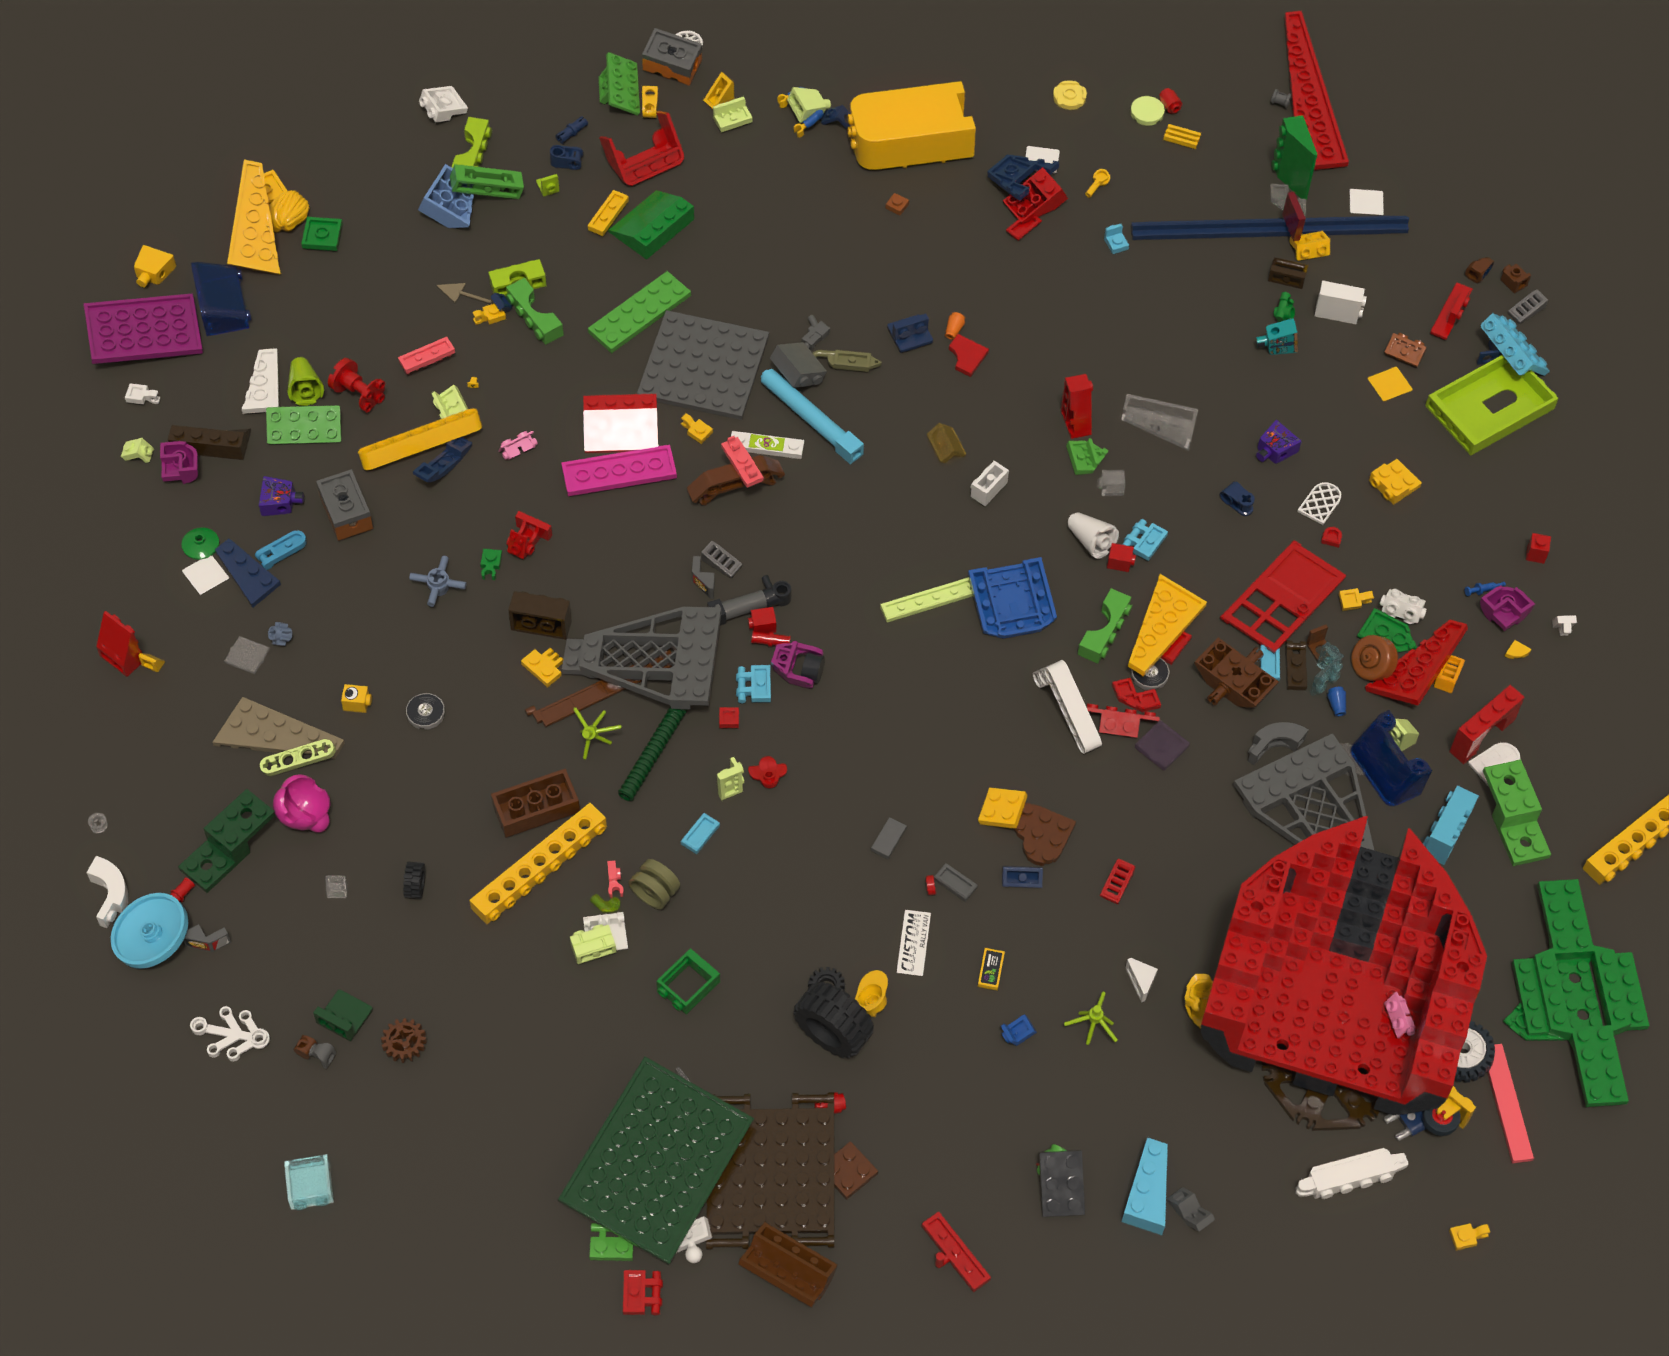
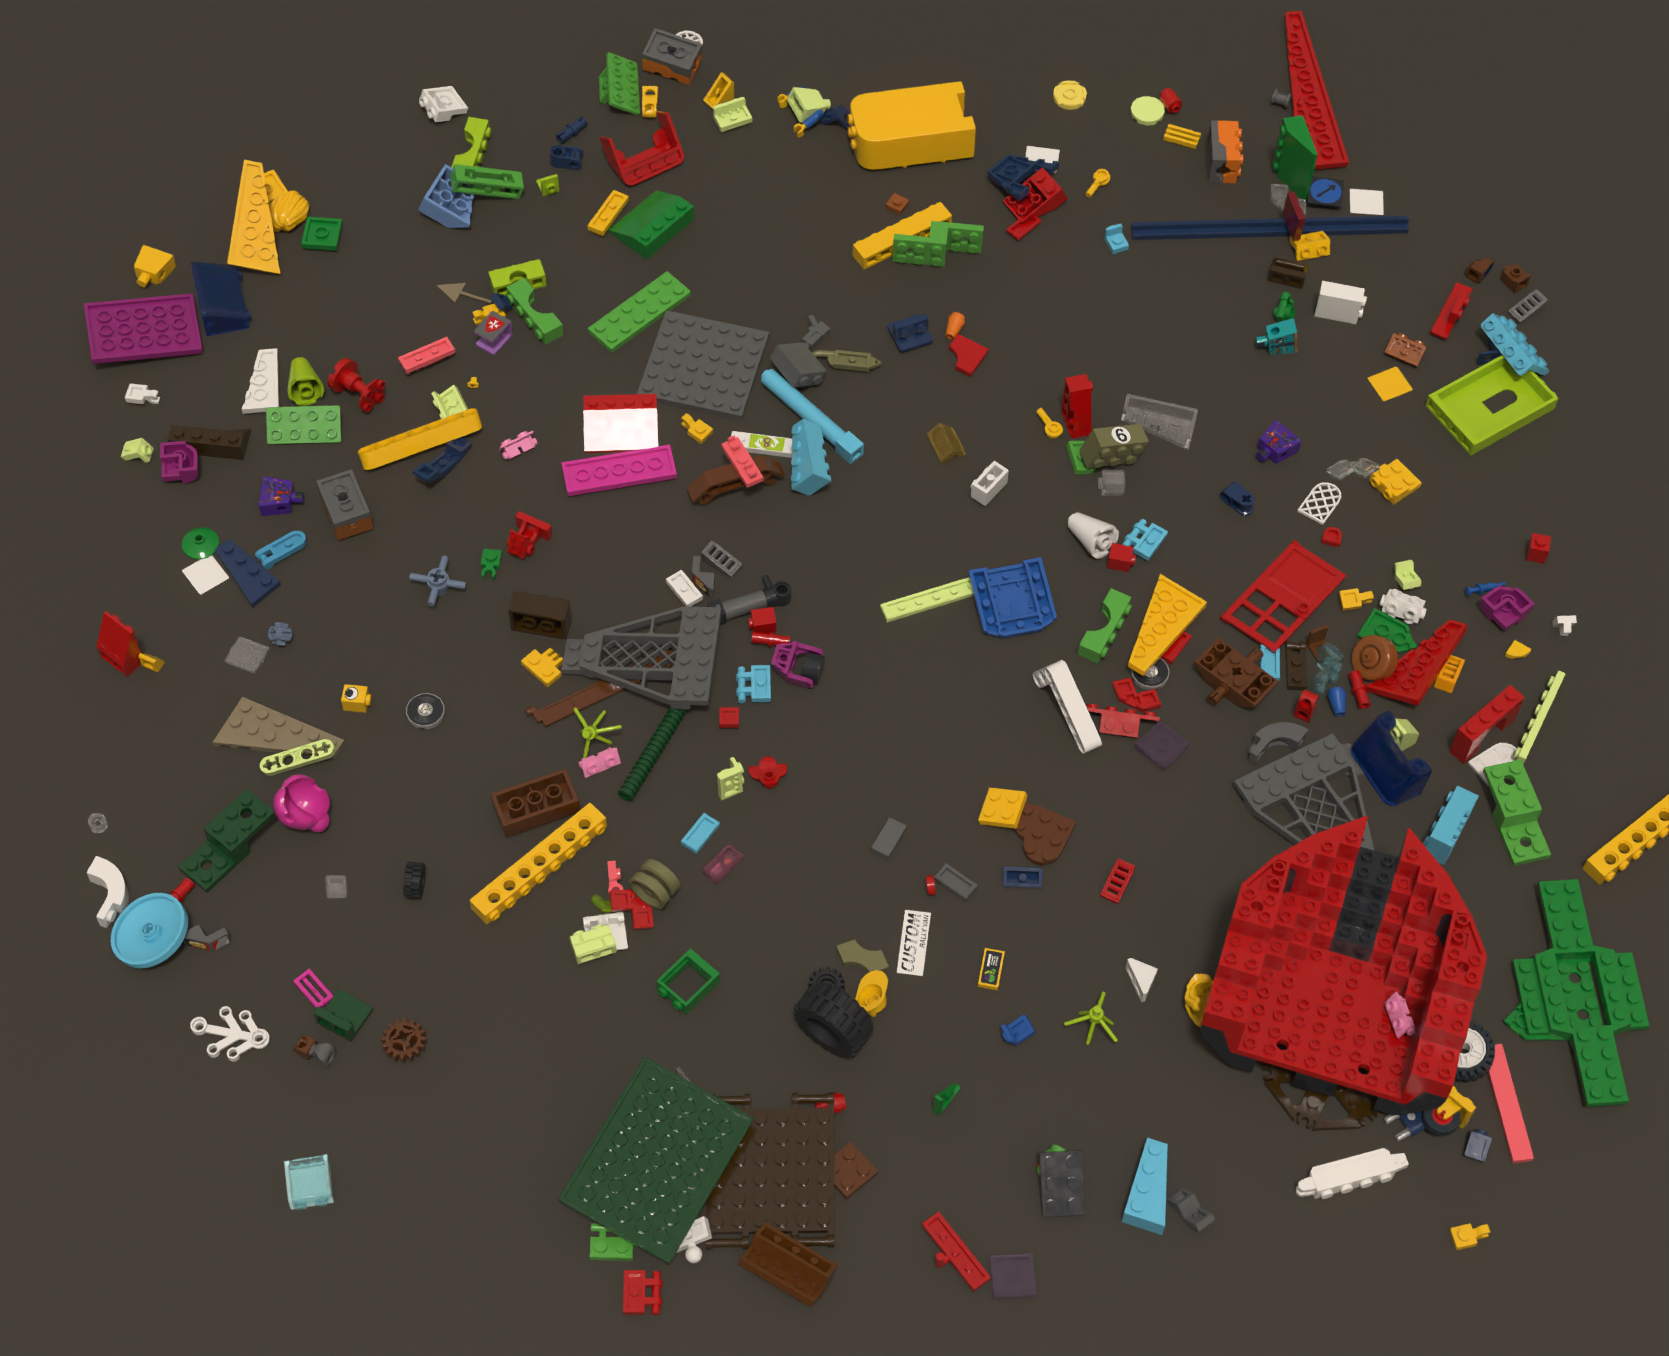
none -> dark pink tile [293,969,333,1008]
none -> piece [474,310,513,355]
none -> bright pink hinge [578,747,621,778]
none -> red tile [609,889,654,930]
none -> white plate [666,570,703,607]
none -> clear pink tile [702,843,743,885]
none -> medium azure wedge [791,419,831,496]
none -> olive tile [836,939,889,973]
none -> yellow brick [852,202,952,269]
none -> bright green bracket [892,221,984,267]
none -> green tile [933,1083,961,1116]
none -> clear purple plate [989,1253,1037,1299]
none -> yellow plate [1036,408,1063,439]
none -> olive brick [1080,424,1149,468]
none -> piece [1207,120,1243,183]
none -> red leg [1293,689,1319,723]
none -> piece [1308,176,1344,207]
none -> clear tile [1327,458,1380,481]
none -> red pin [1348,670,1371,709]
none -> yellowish green bracket [1395,560,1421,590]
none -> bracket [1463,1128,1492,1162]
none -> yellowish green plate [1514,670,1566,764]

